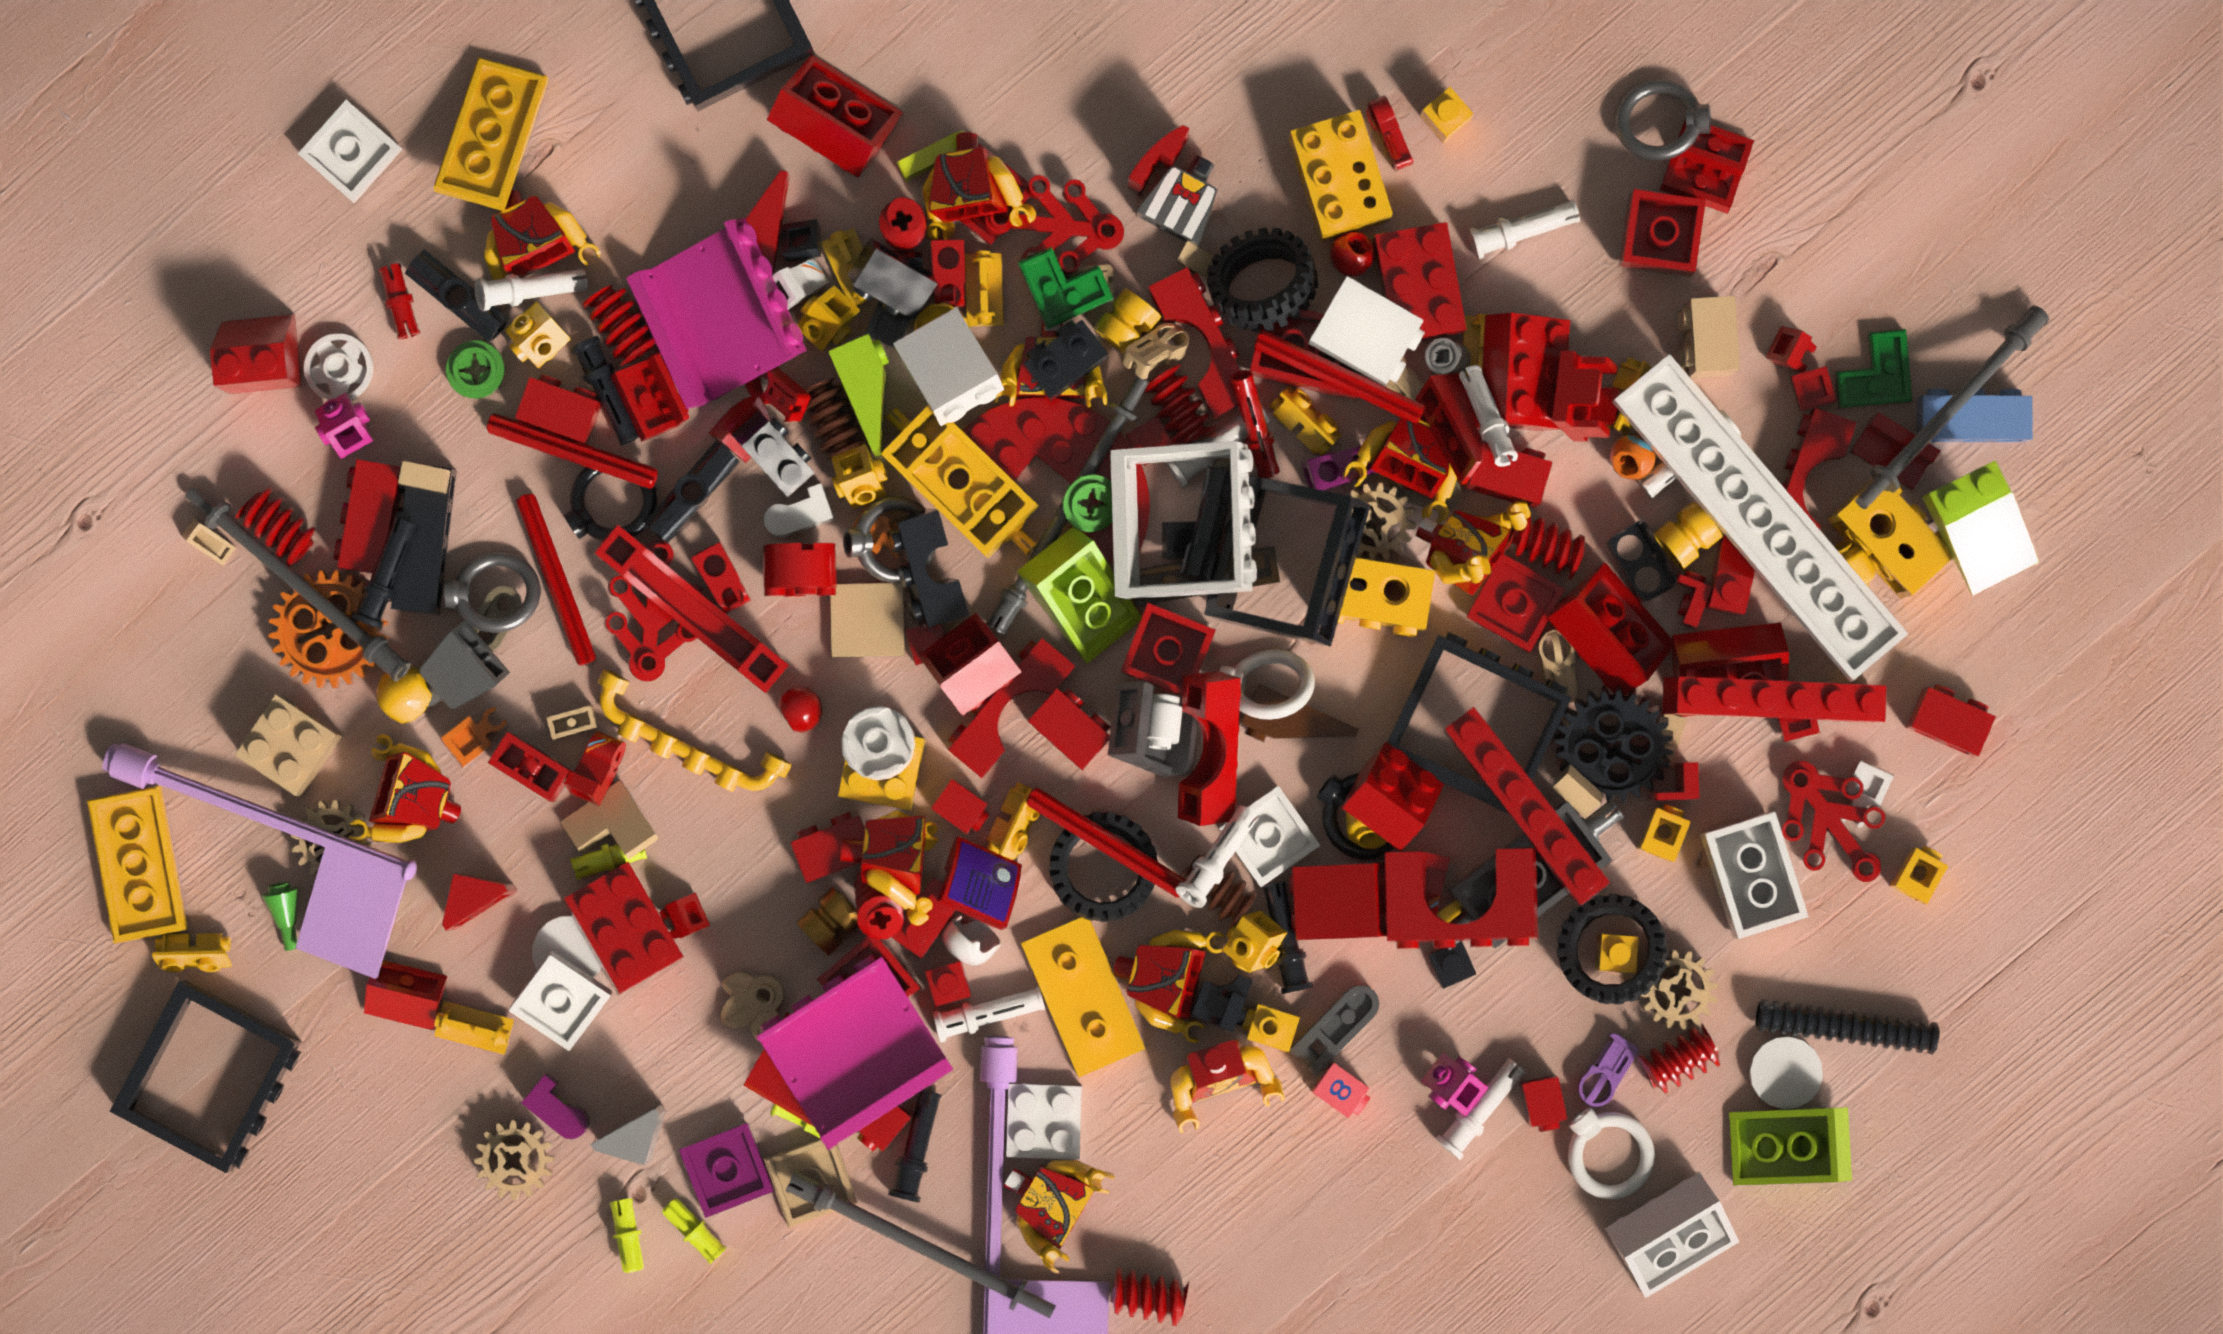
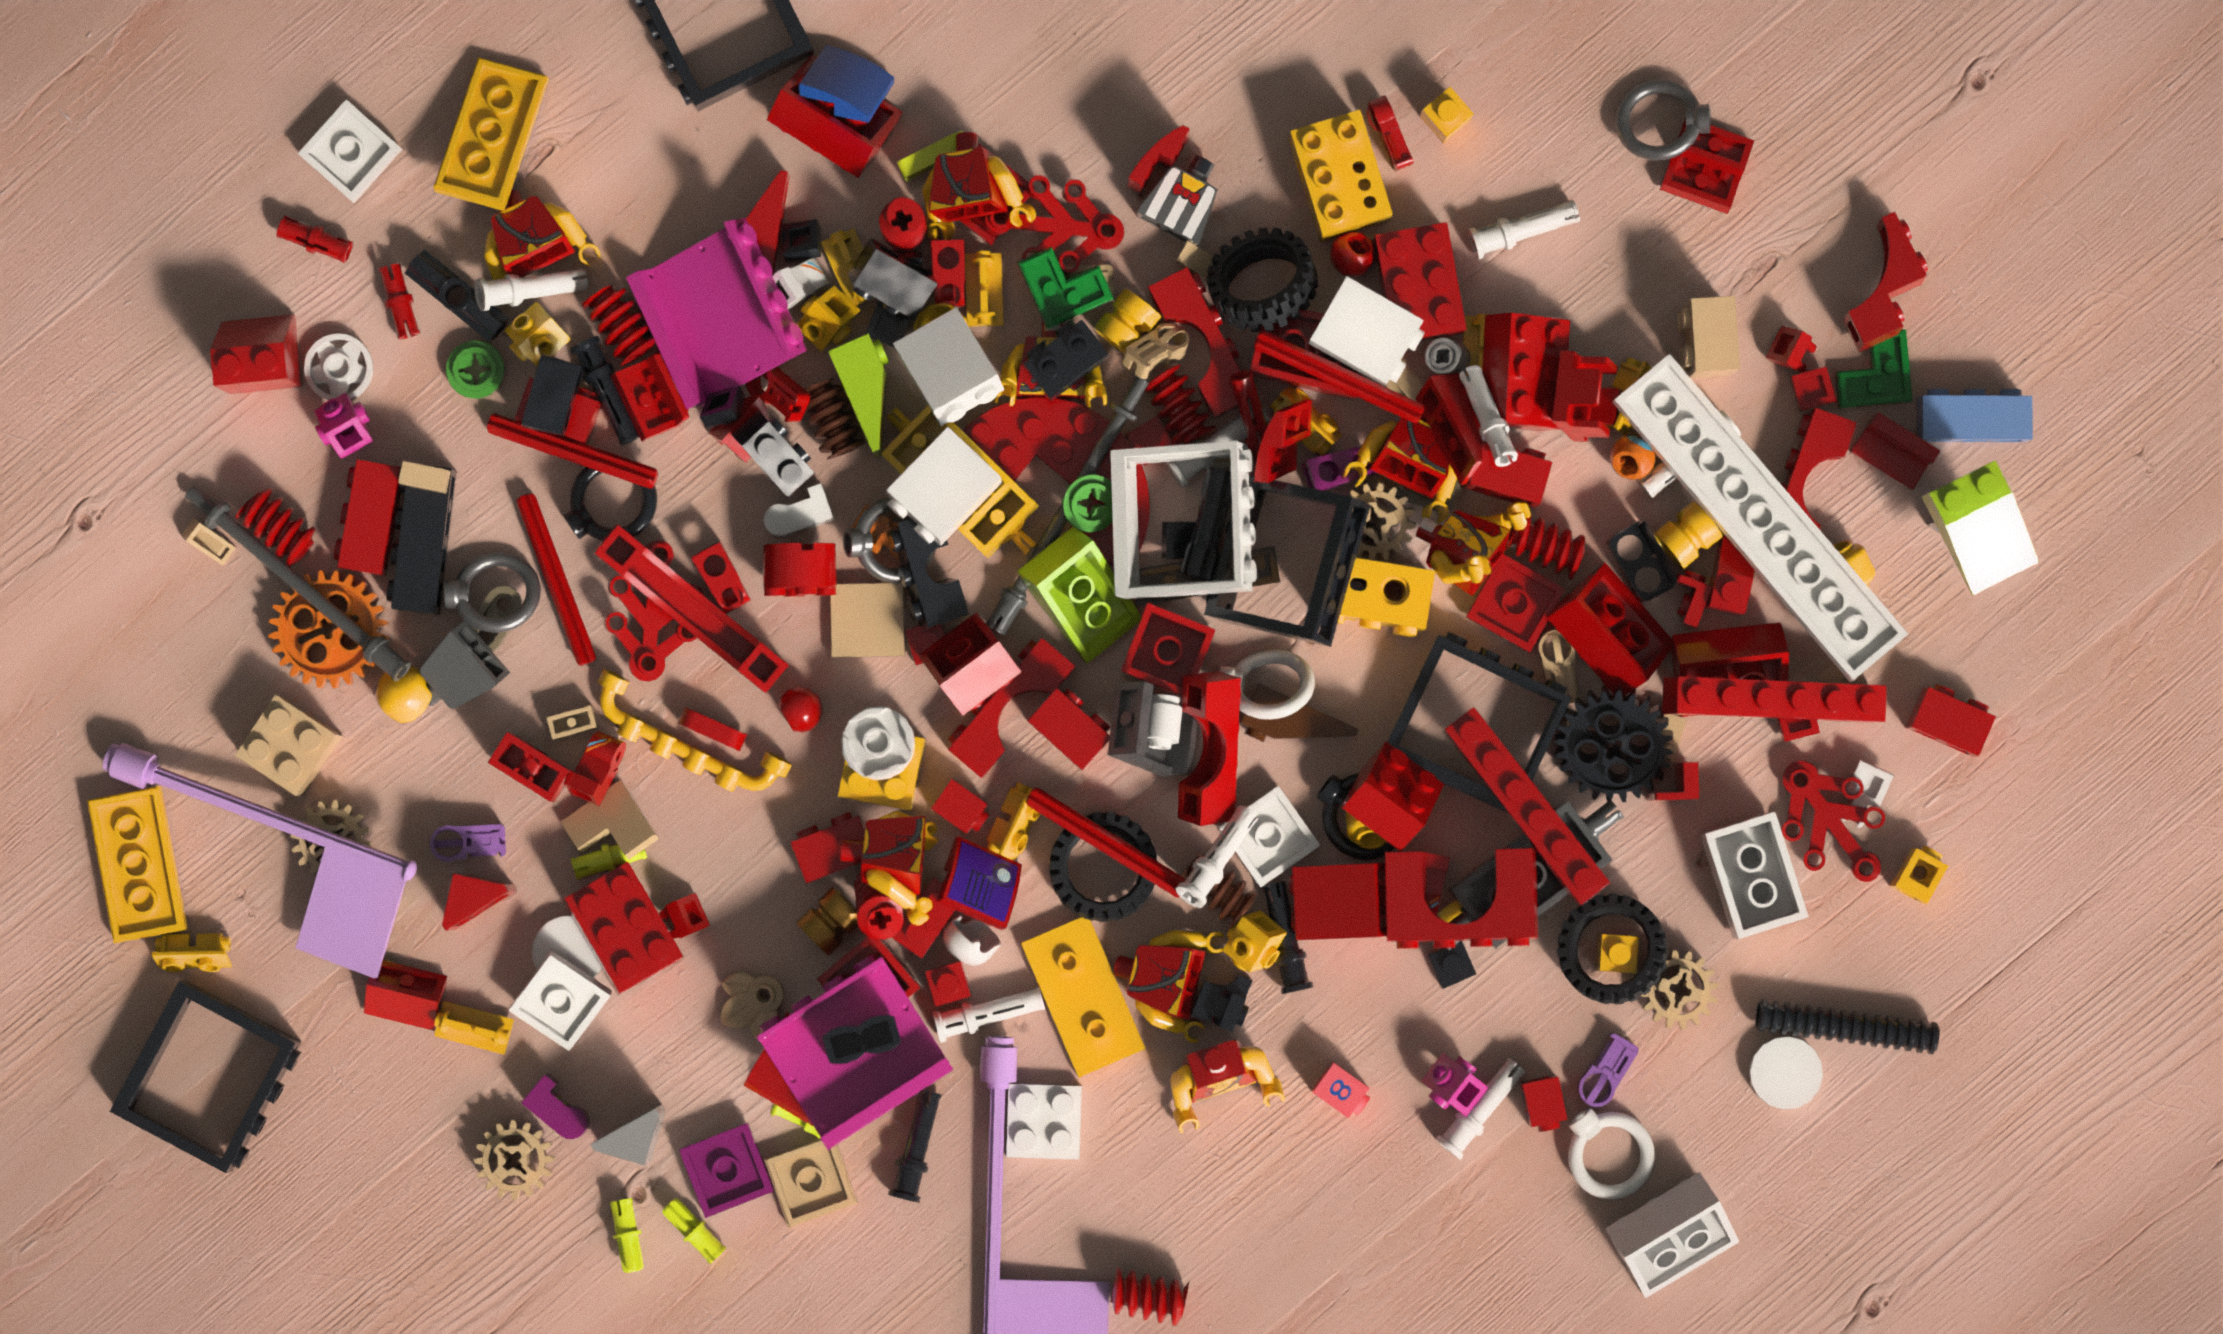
bright green cone [261,882,298,951] -> none
torso [348,734,461,844] -> none
black pin [350,516,417,628] -> none
orange plate [440,707,507,768] -> none
black piece [644,441,740,544] -> none
dark grey bar [785,1170,1056,1318] -> none
yellow brick [831,444,888,509] -> none
red brick [857,1104,913,1151] -> none
torso [1003,1160,1115,1273] -> none
yellow brick [1242,1003,1300,1052] -> none
dark grey plate [1290,985,1379,1076] -> none
tan piece [1552,764,1603,818] -> none
red brick [1618,189,1706,277] -> none
yellow brick [1637,804,1691,862] -> none
red piece [1637,1023,1720,1094] -> none
lime slope [1729,1107,1852,1186] -> none
yellow piece [1826,478,1953,599] -> none
dark grey bar [1855,305,2049,509] -> none
none -> red pin [276,215,353,264]
none -> medium lavender piece [430,824,506,862]
none -> black piece [522,353,583,436]
none -> red beam [677,706,747,751]
none -> black plate [700,385,746,428]
none -> blue slope [799,45,894,123]
none -> black brick [822,1015,901,1064]
none -> white brick [886,427,1002,546]
none -> red slope [1254,399,1312,483]
none -> red arch [1843,212,1928,352]

